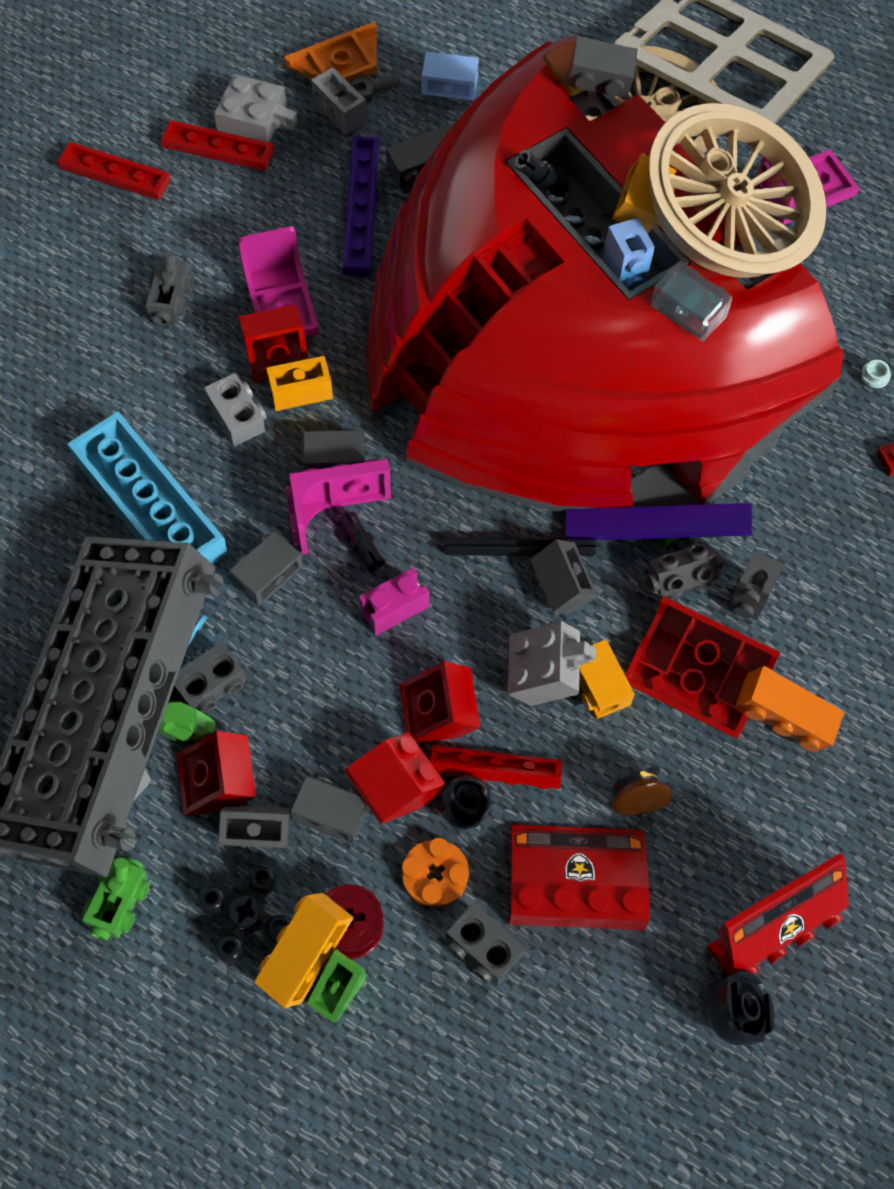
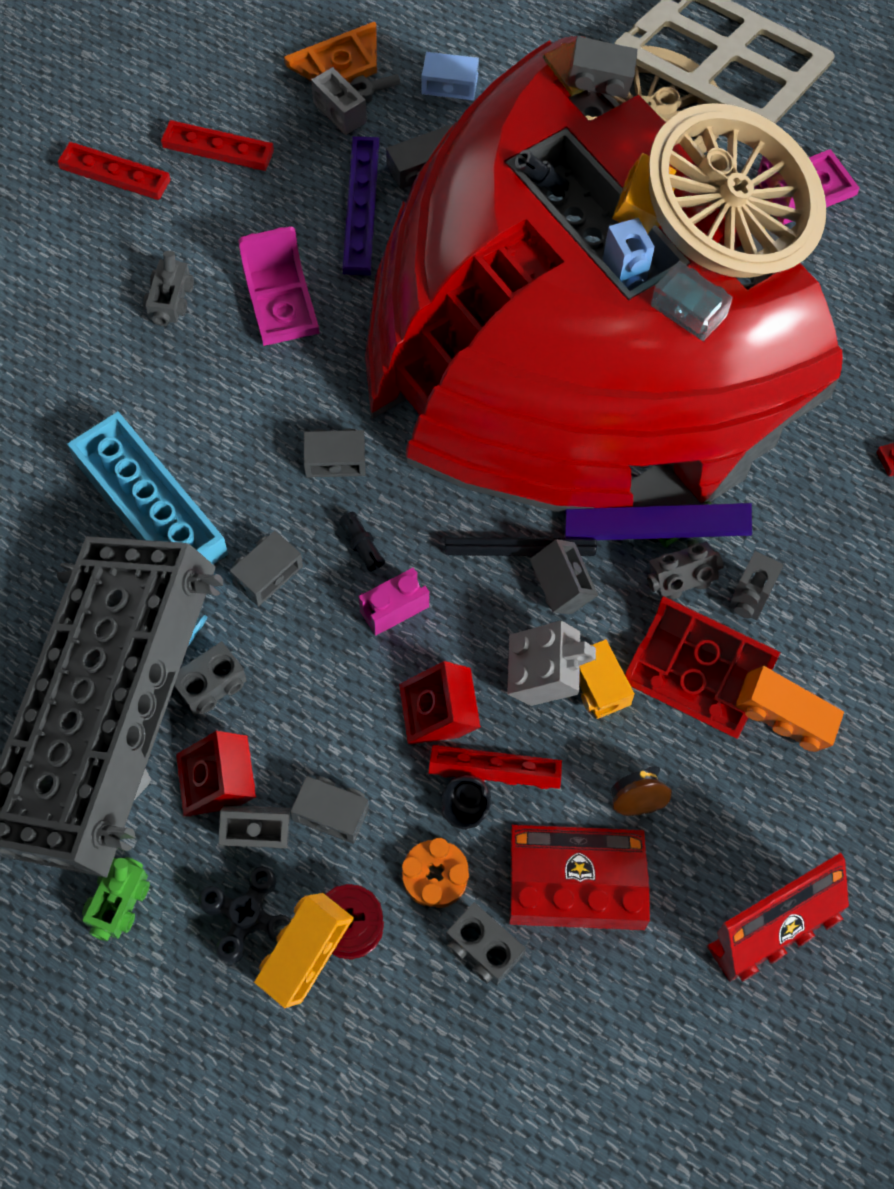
bright green rock [158,700,216,742] -> none
light grey brick [204,373,267,447] -> none
light grey hinge [214,74,298,142] -> none
red slope [238,304,309,383] -> none
light orange brick [266,356,333,411] -> none
dark pink bracket [285,459,391,554] -> none
bright green slope [307,949,366,1024] -> none
red slope [344,732,445,825] -> none
black cylinder [705,971,775,1045] -> none
light aqua plate [861,360,891,388] -> none

